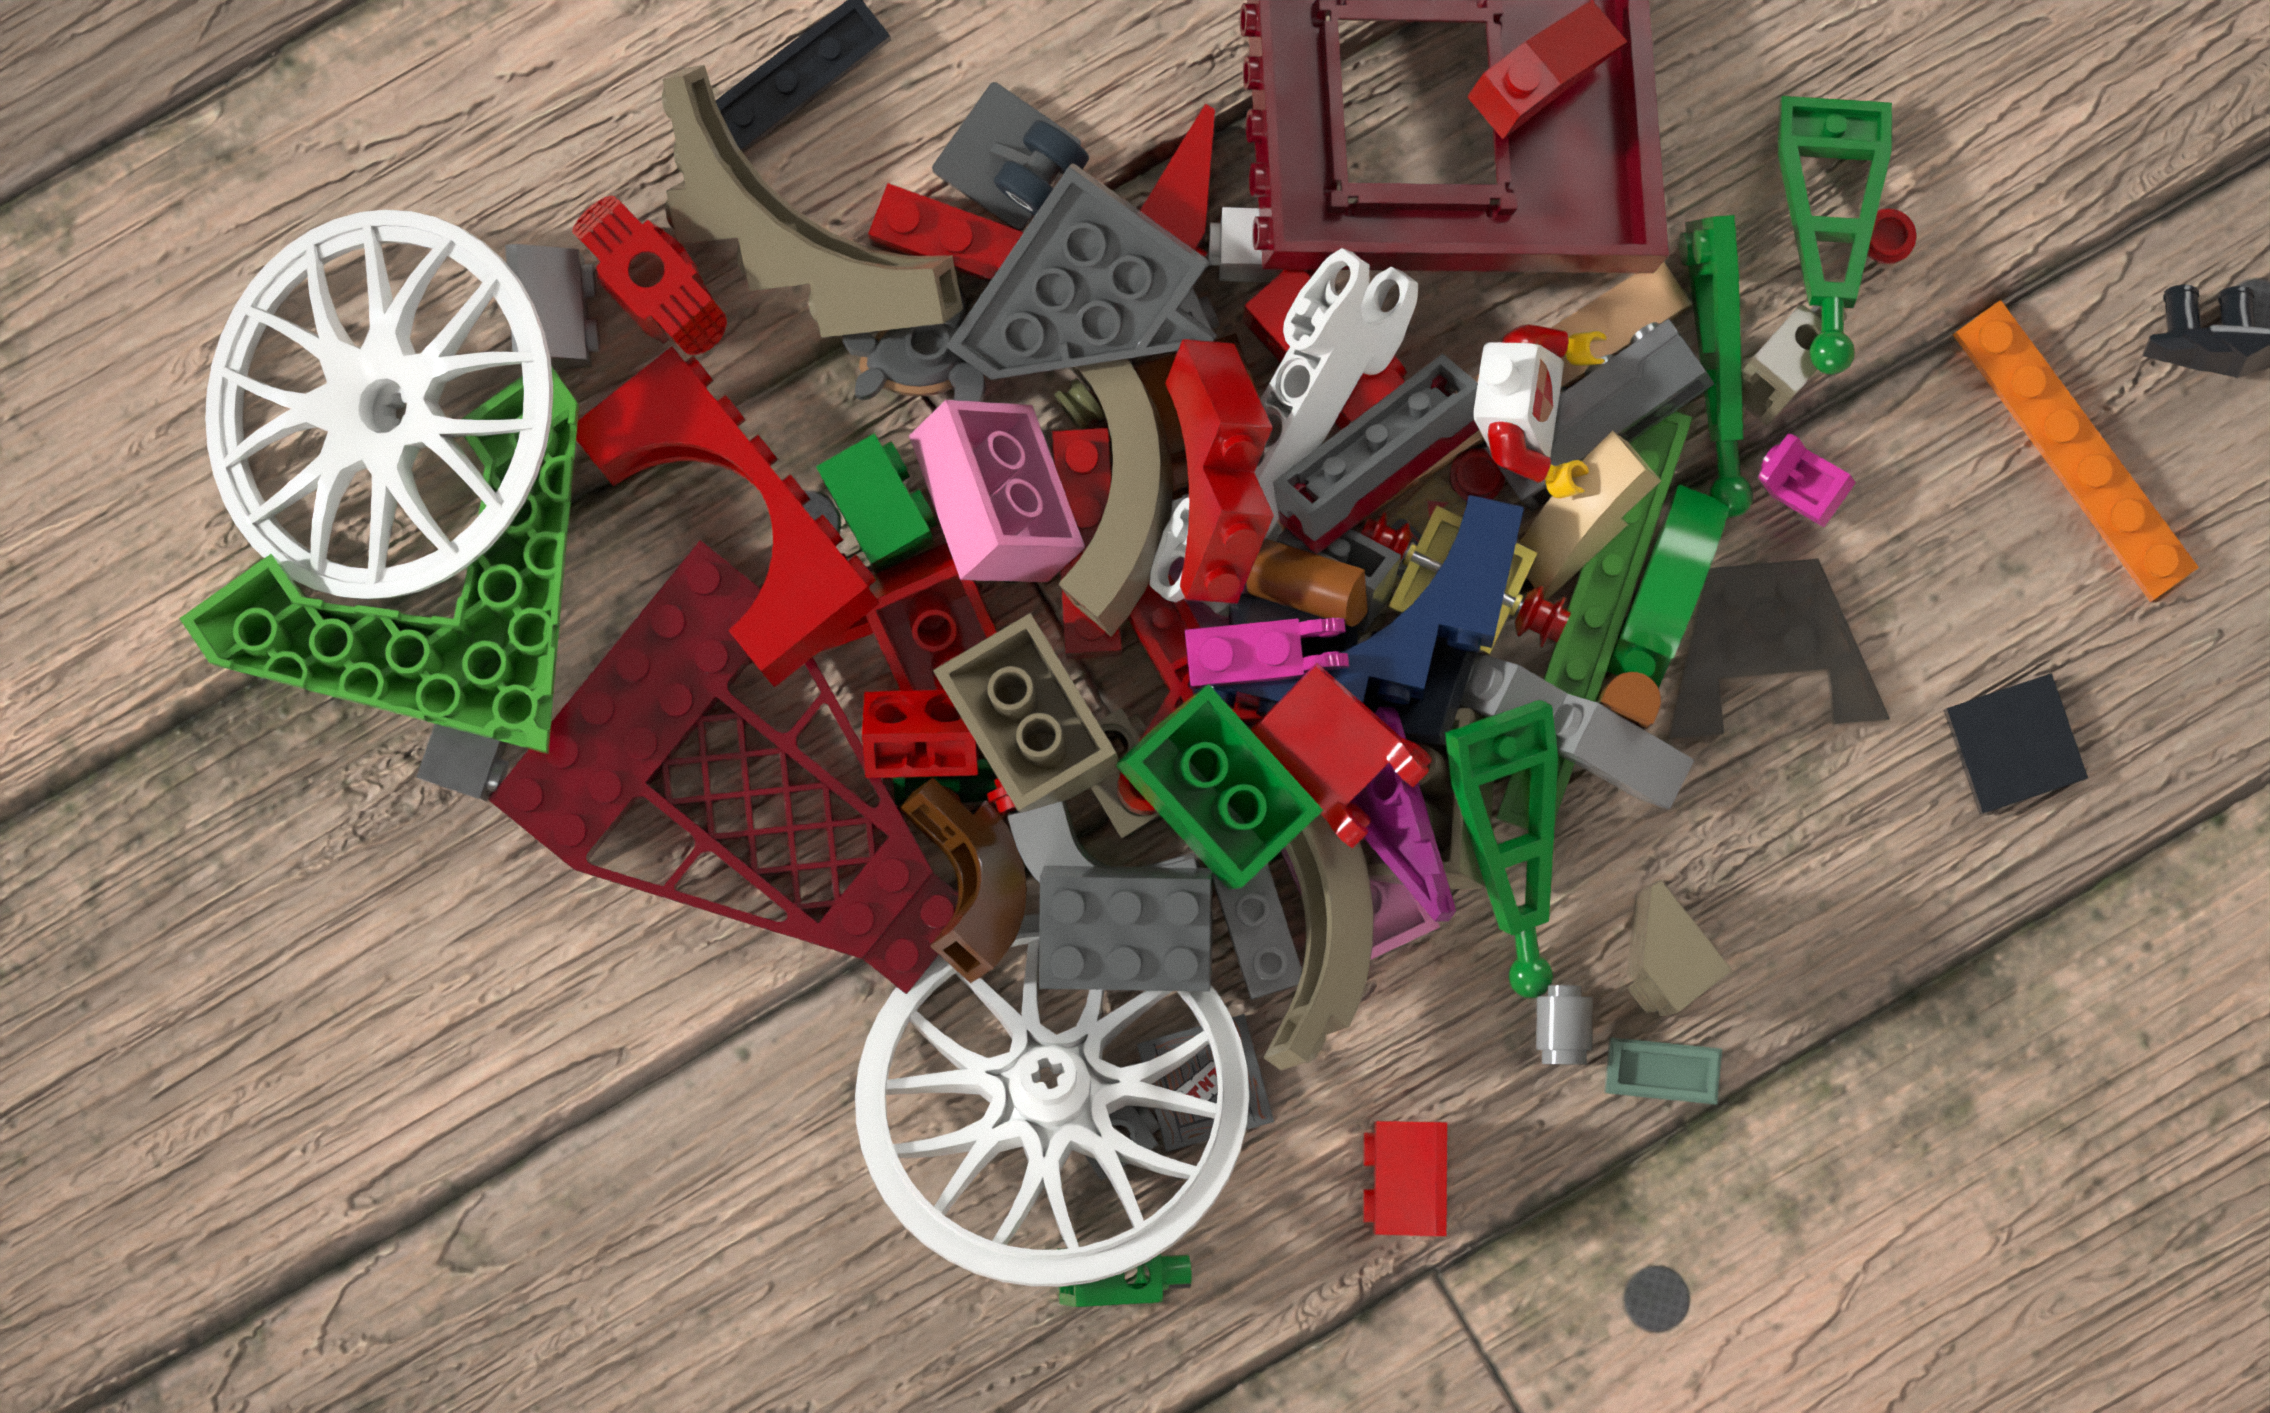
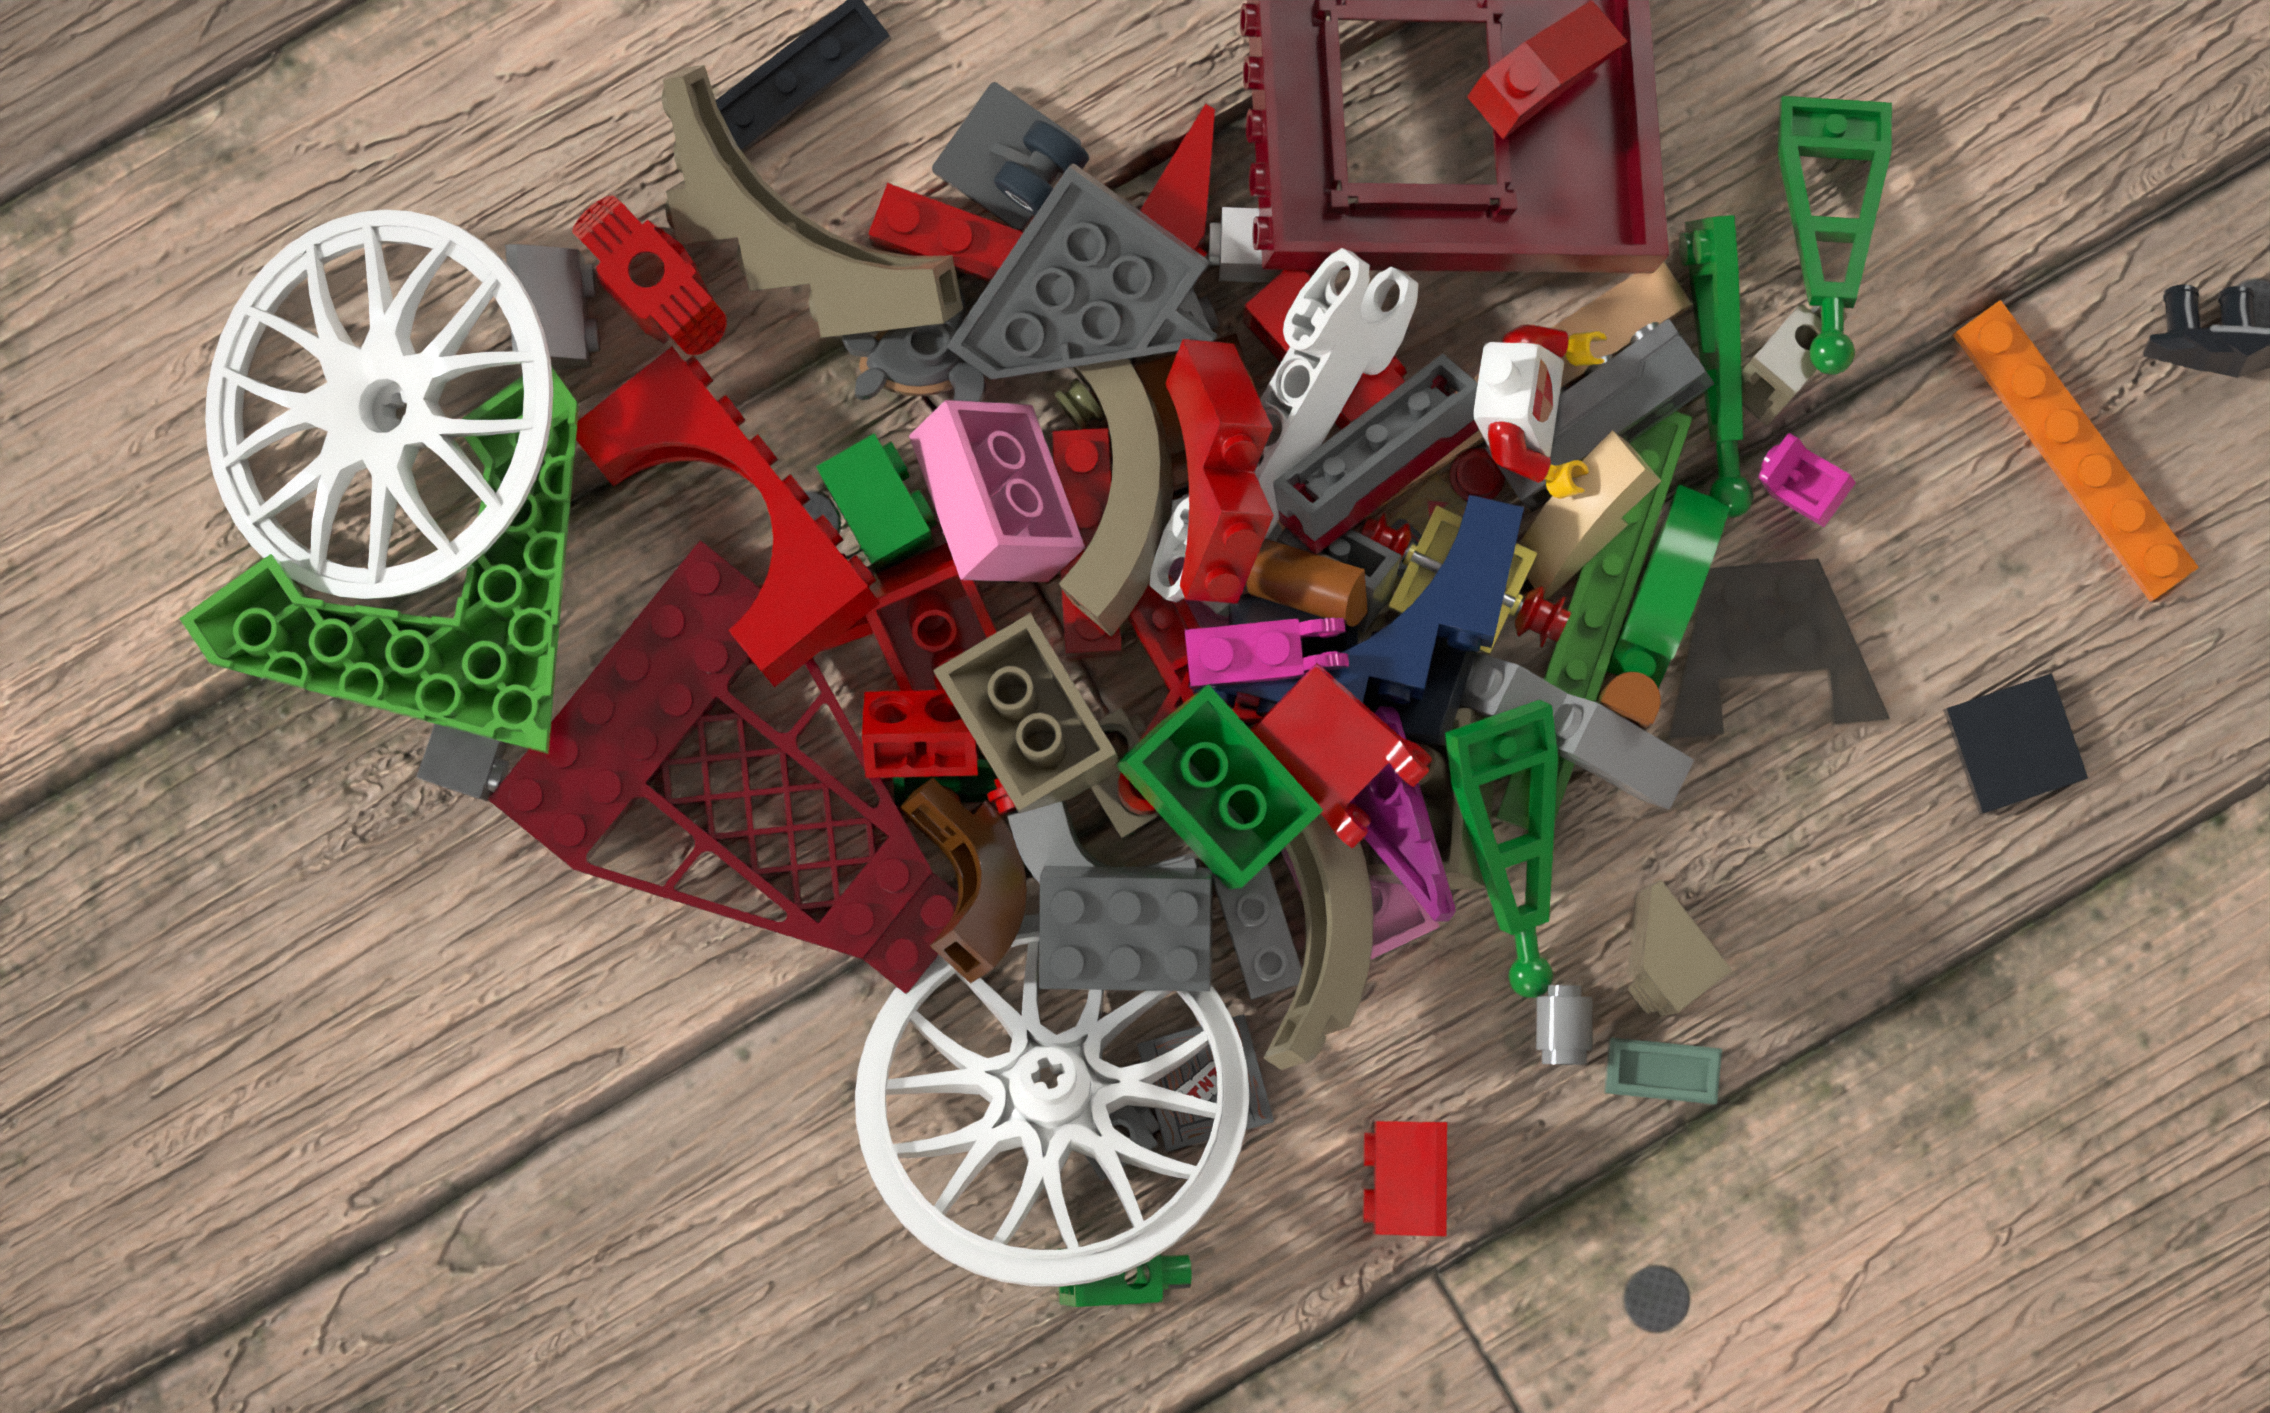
red plate [1867,208,1917,264] -> none

